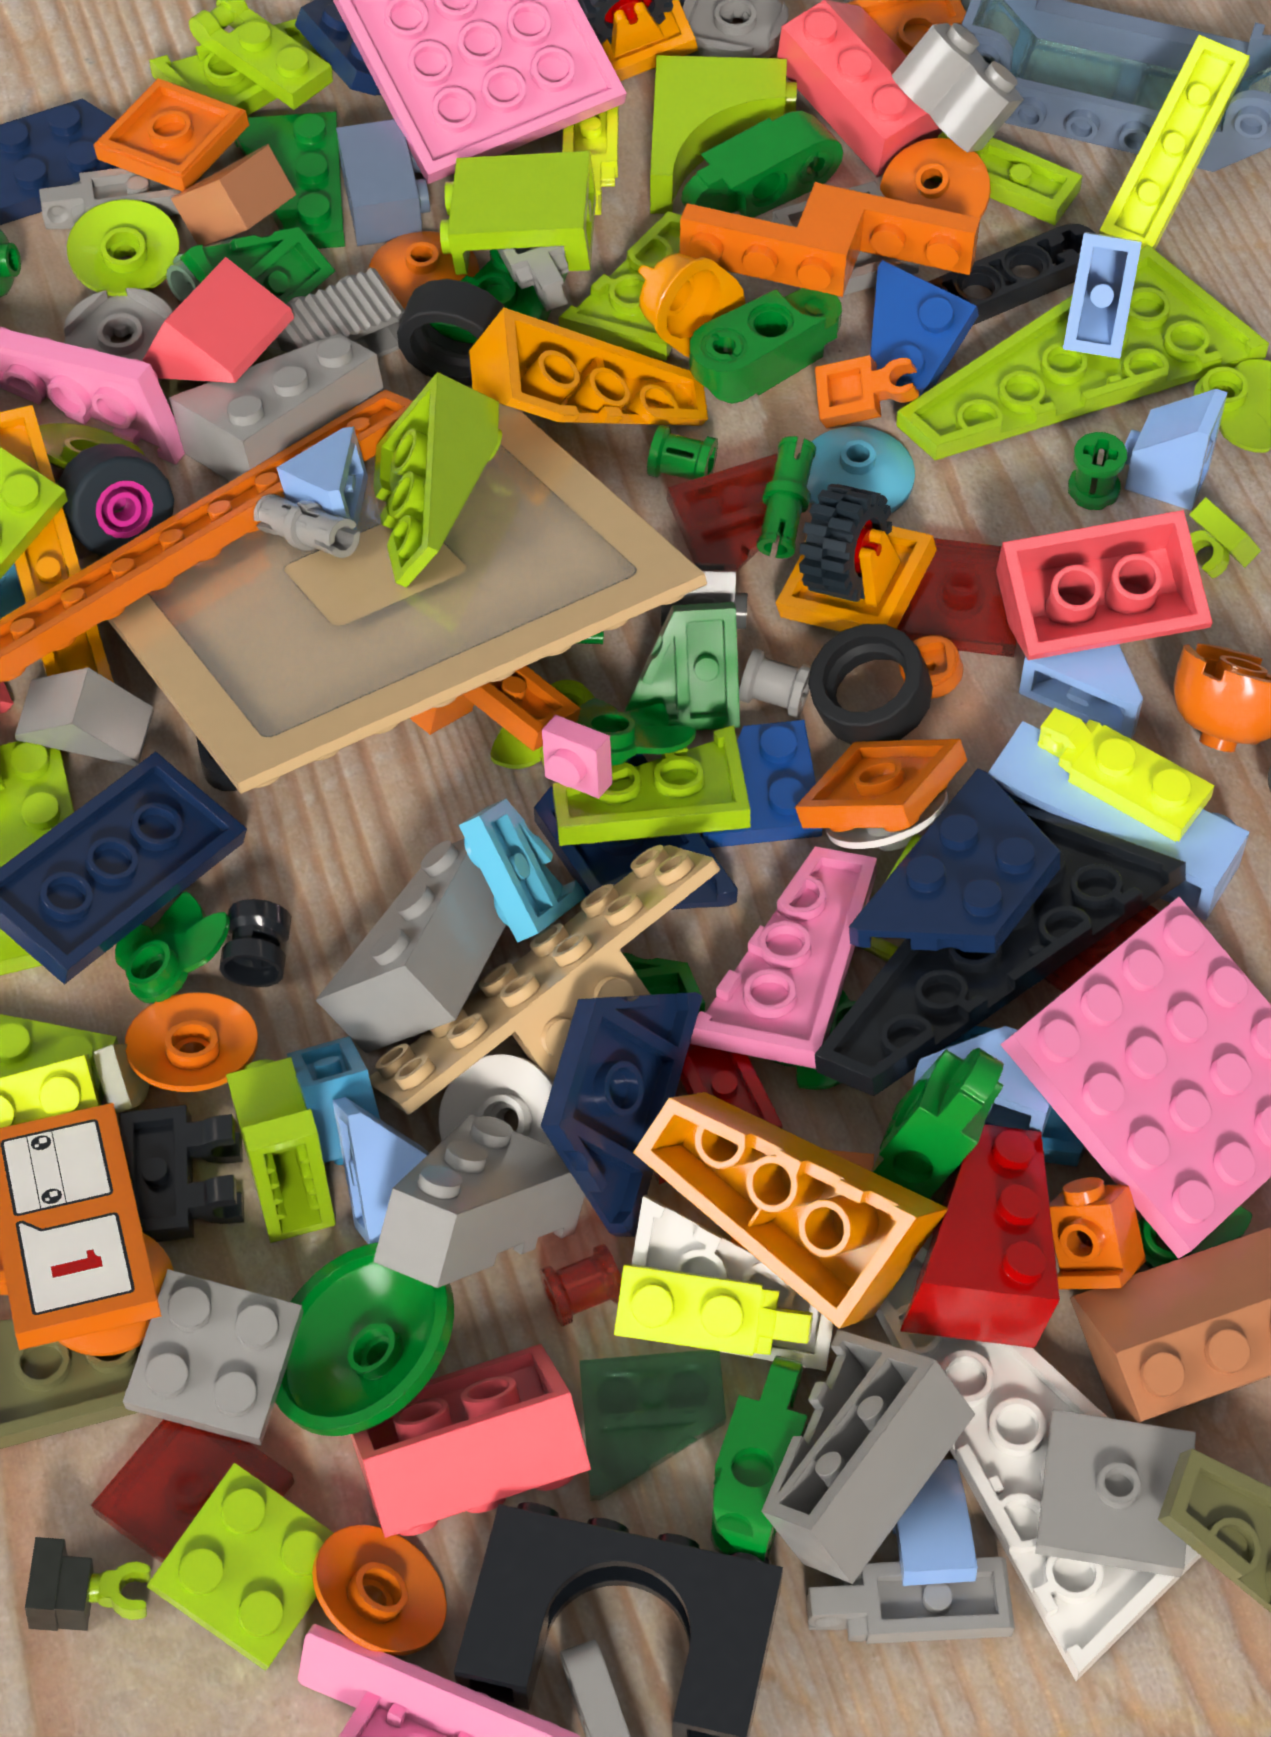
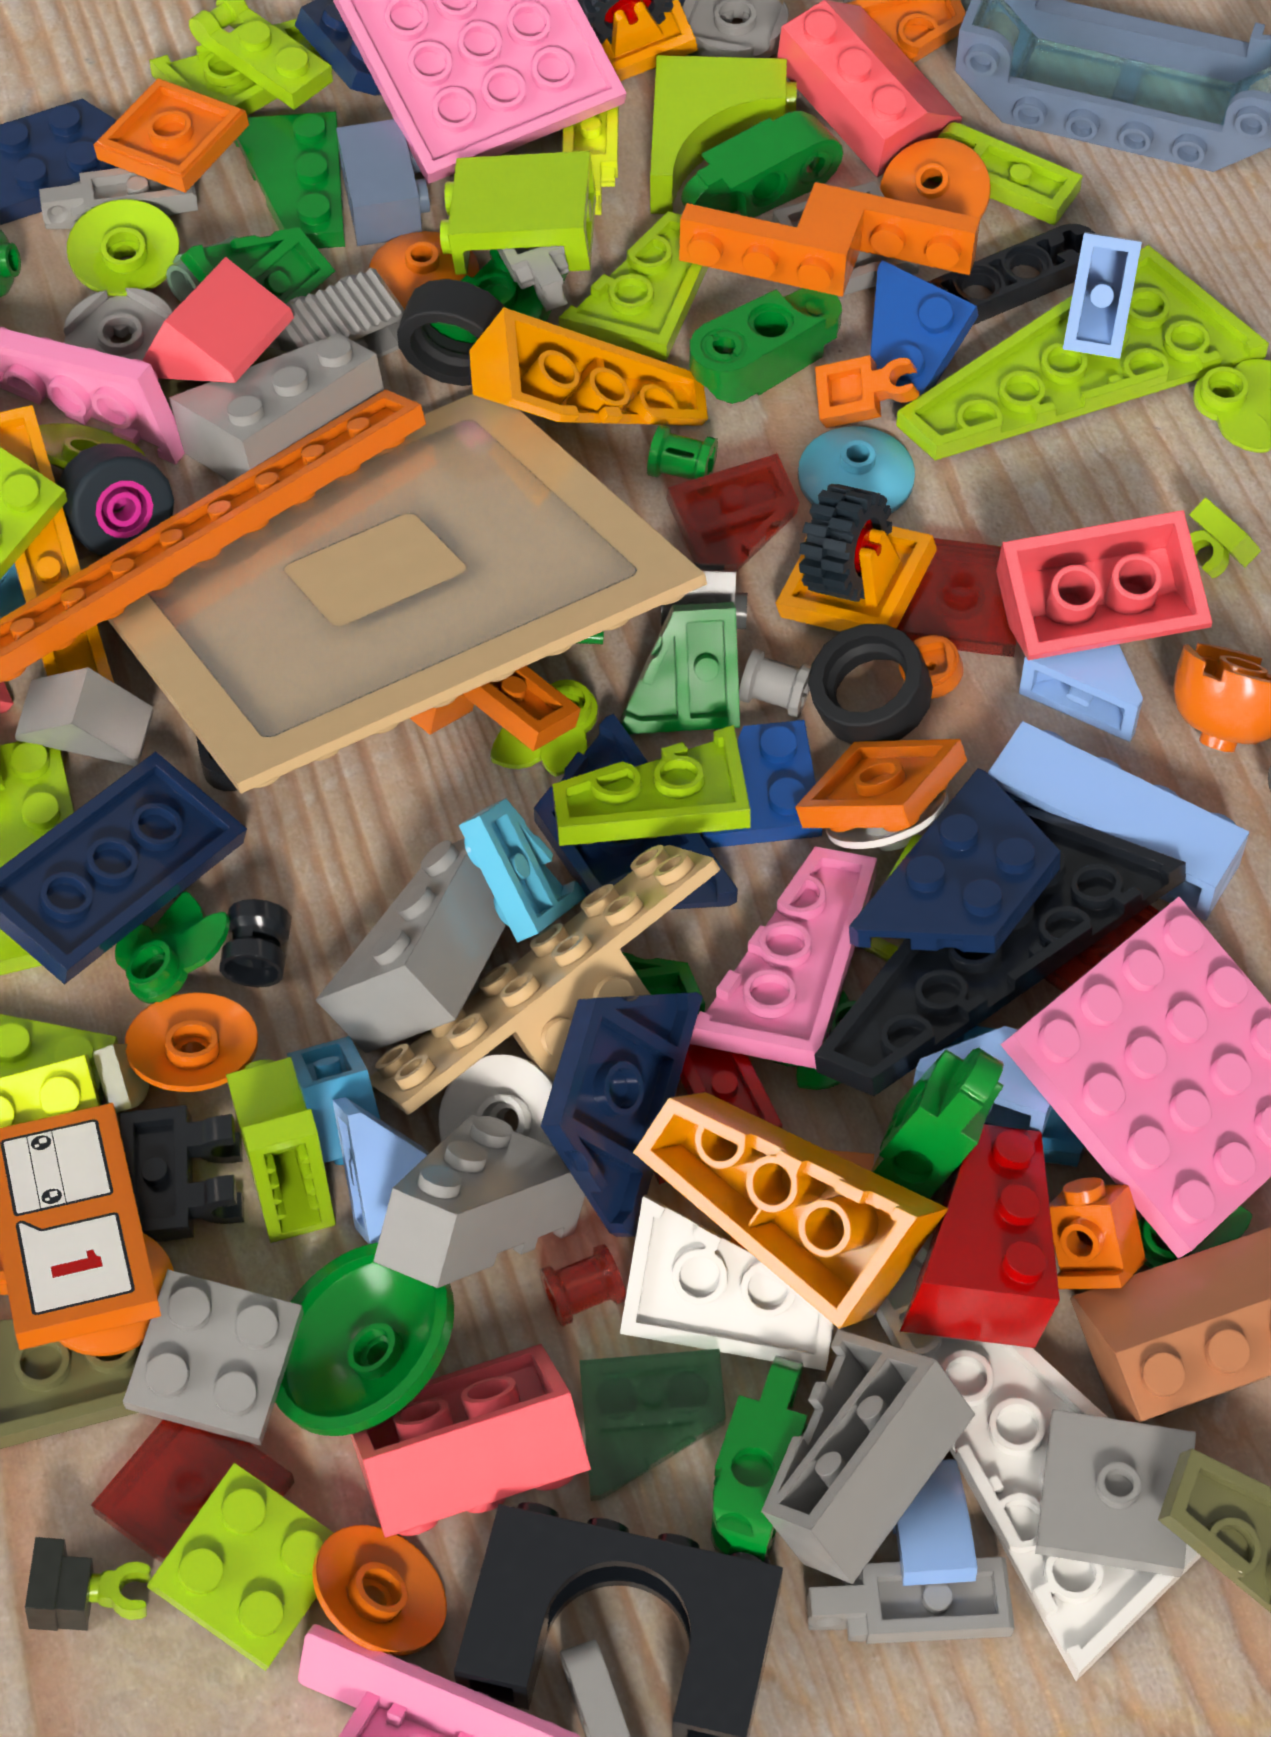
nougat slope [171,144,296,247] -> none
light grey pin [253,494,360,558] -> none
light blue slope [276,426,368,530] -> none
lime wedge [373,372,502,588] -> none
bright pink plate [542,715,612,799] -> none
green plate [577,698,696,766] -> none
neon yellow hinge [614,1264,813,1356] -> none
light orange piece [638,253,746,358] -> none
green pin [757,436,816,559] -> none
light grey brick [892,23,1024,153] -> none
neon yellow hinge [1038,708,1215,842] -> none
green bush [1068,432,1127,510] -> none
neon yellow plate [1099,35,1250,250] -> none
light blue slope [1125,389,1228,511] -> none

